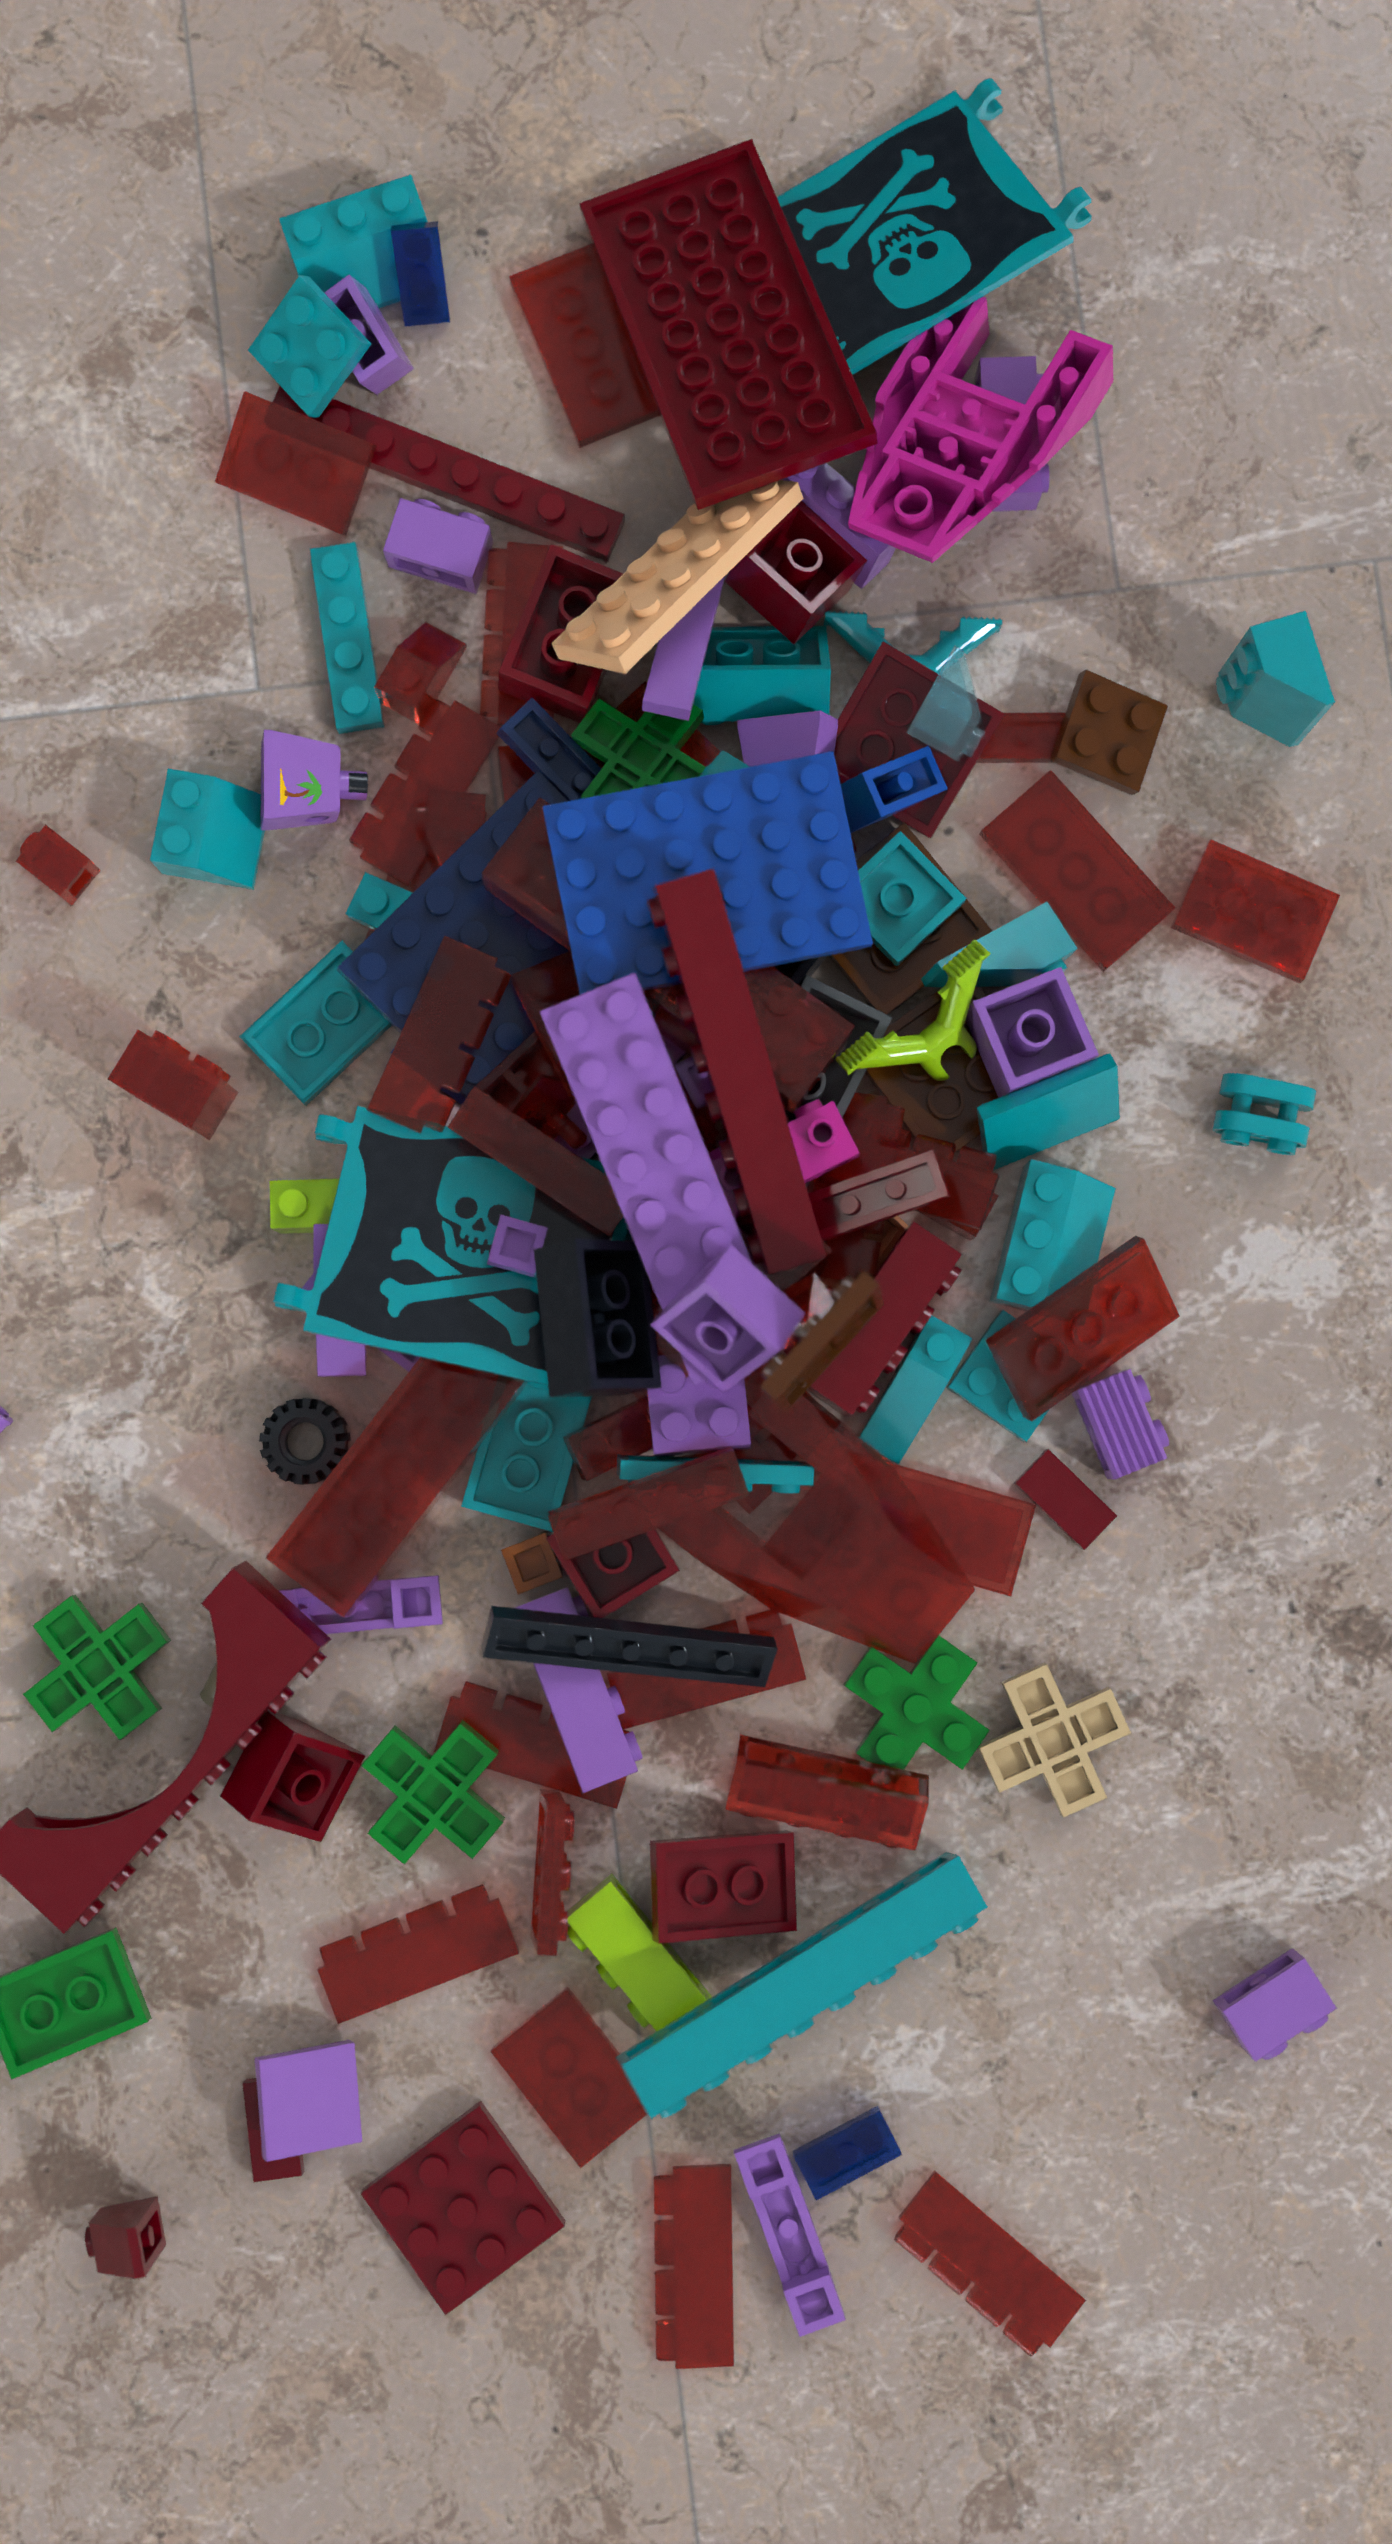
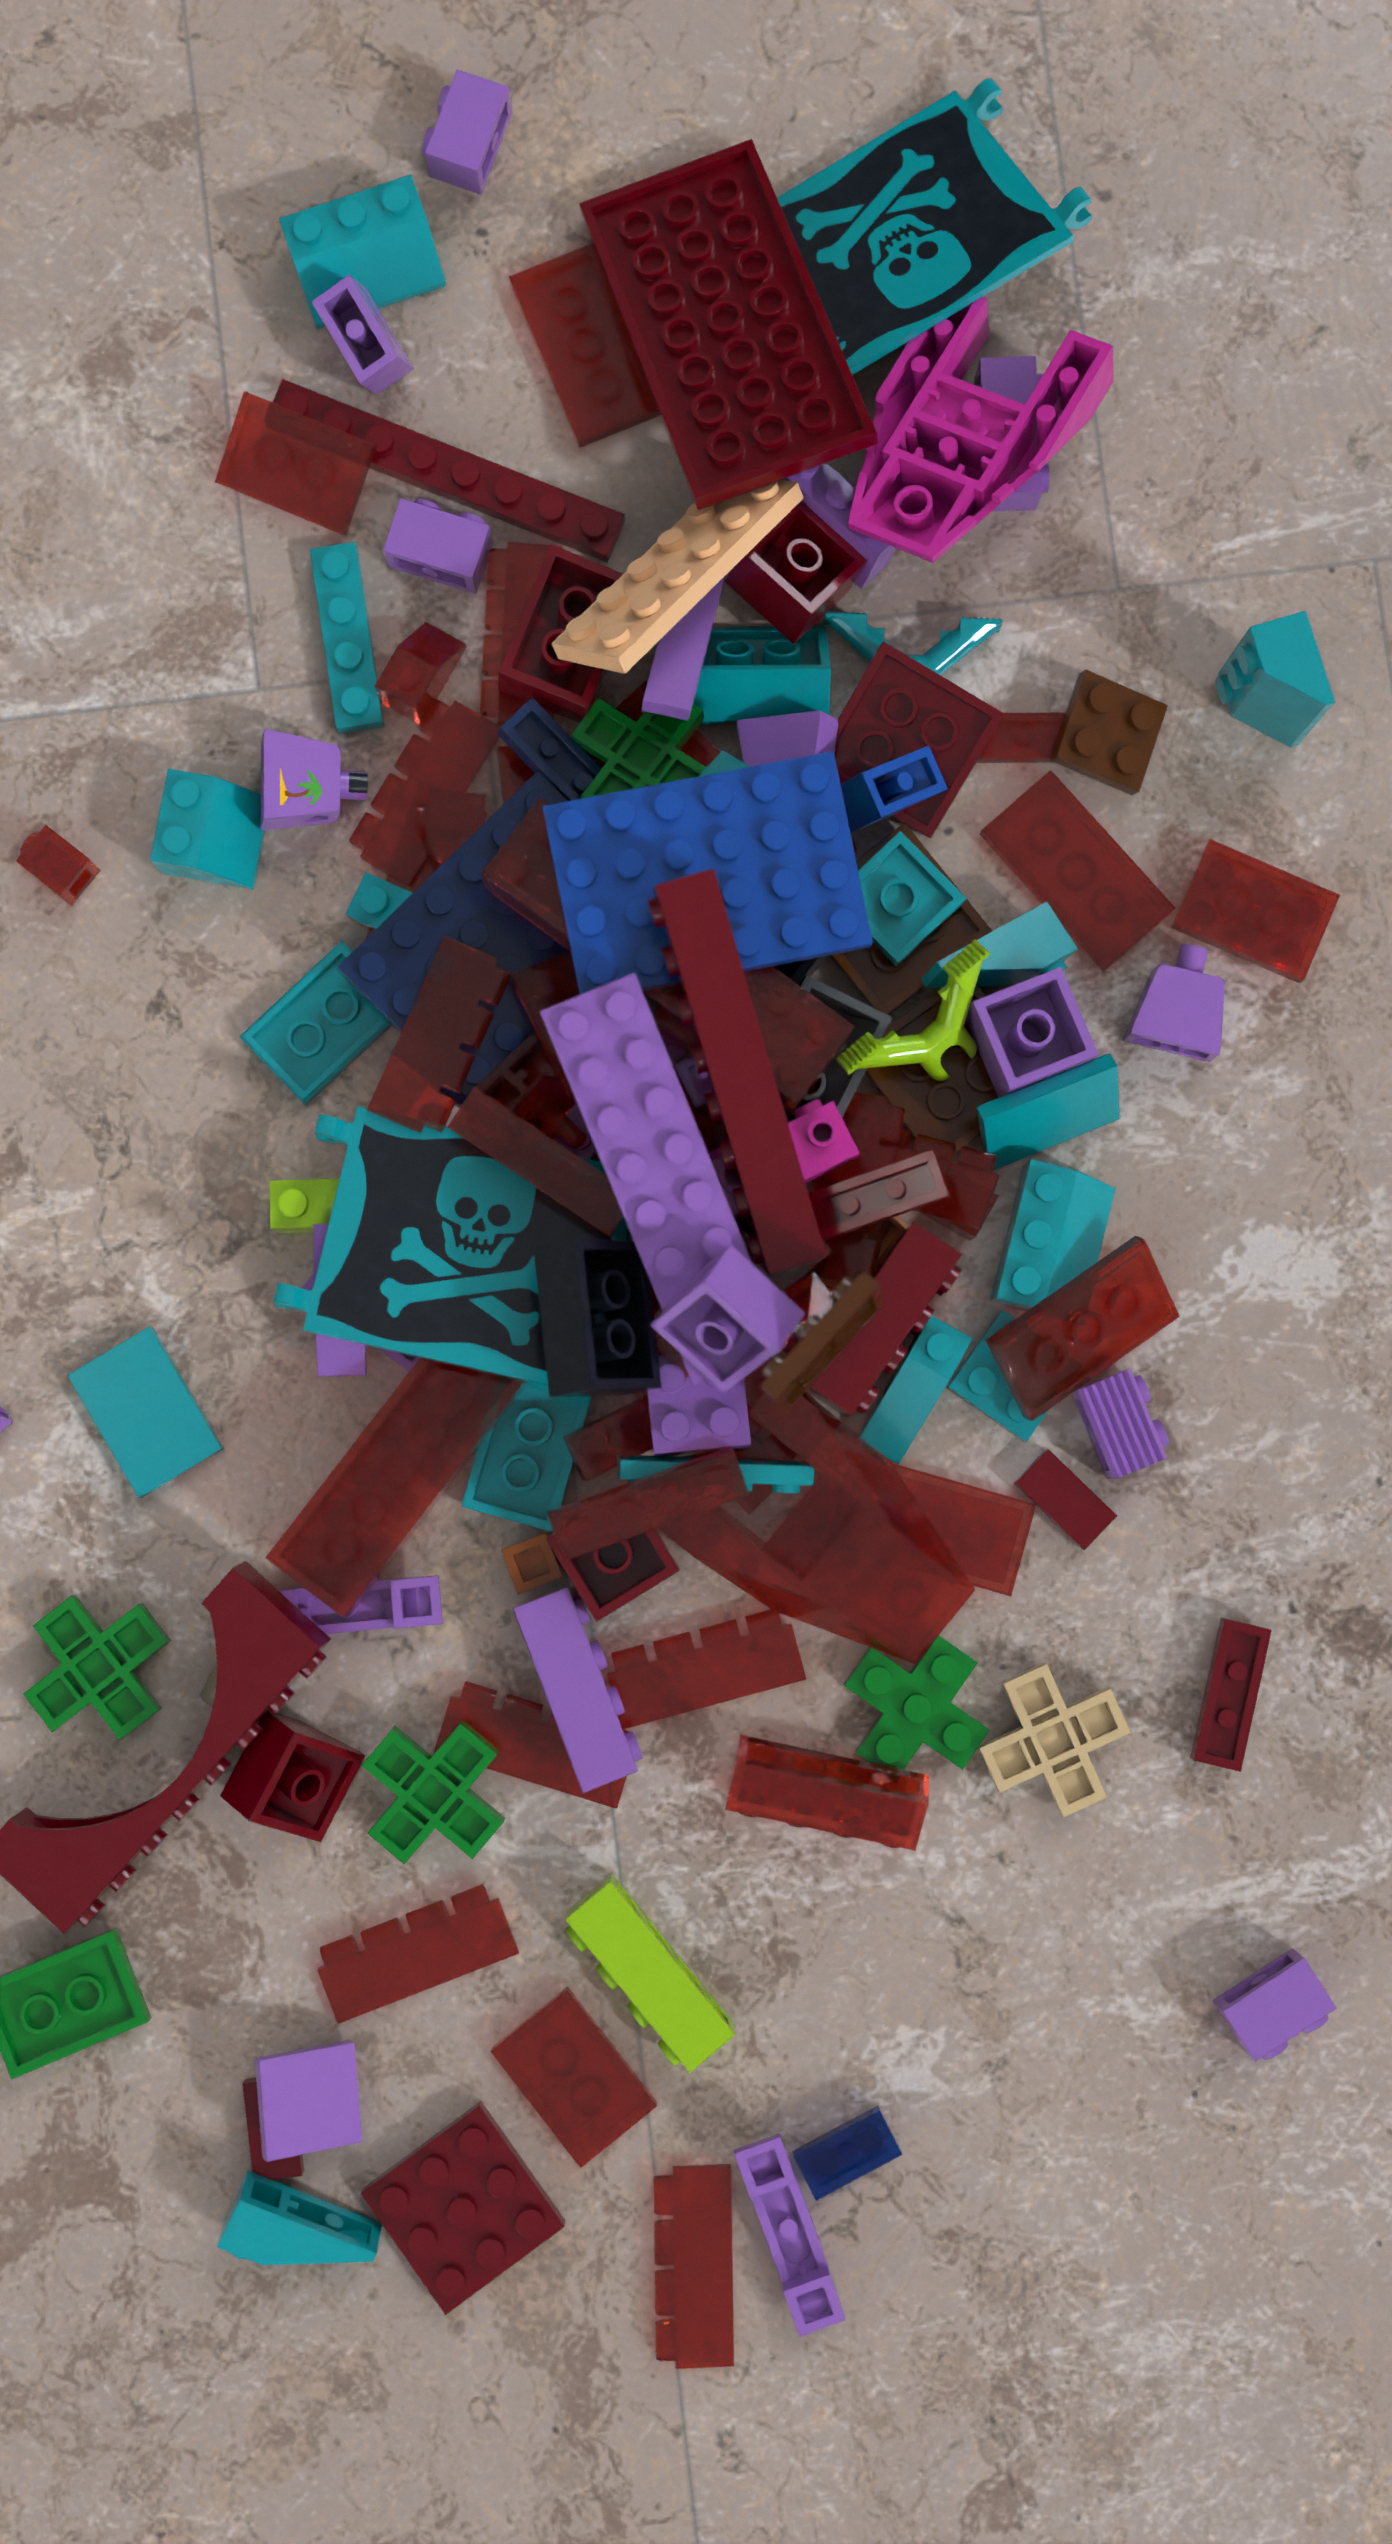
dark red slope [85,2196,166,2279] -> none
clear red brick [108,1030,239,1140] -> none
teal plate [248,275,371,418] -> none
black tyre [259,1398,351,1485] -> none
clear blue plate [391,221,450,327] -> none
black plate [481,1606,778,1687] -> none
medium lavender plate [487,1215,548,1277] -> none
clear red plate [530,1789,574,1956] -> none
teal brick [615,1852,988,2119] -> none
dark red plate [650,1830,797,1944] -> none
clear red windscreen [894,2170,1086,2357] -> none
clear light blue slope [907,646,985,762] -> none
teal brick [1213,1073,1317,1155] -> none
none -> teal tile [67,1326,224,1498]
none -> teal slope [217,2170,382,2265]
none -> medium lavender brick [422,69,512,195]
none -> medium lavender torso [1123,944,1225,1062]
none -> dark red plate [1190,1618,1272,1772]

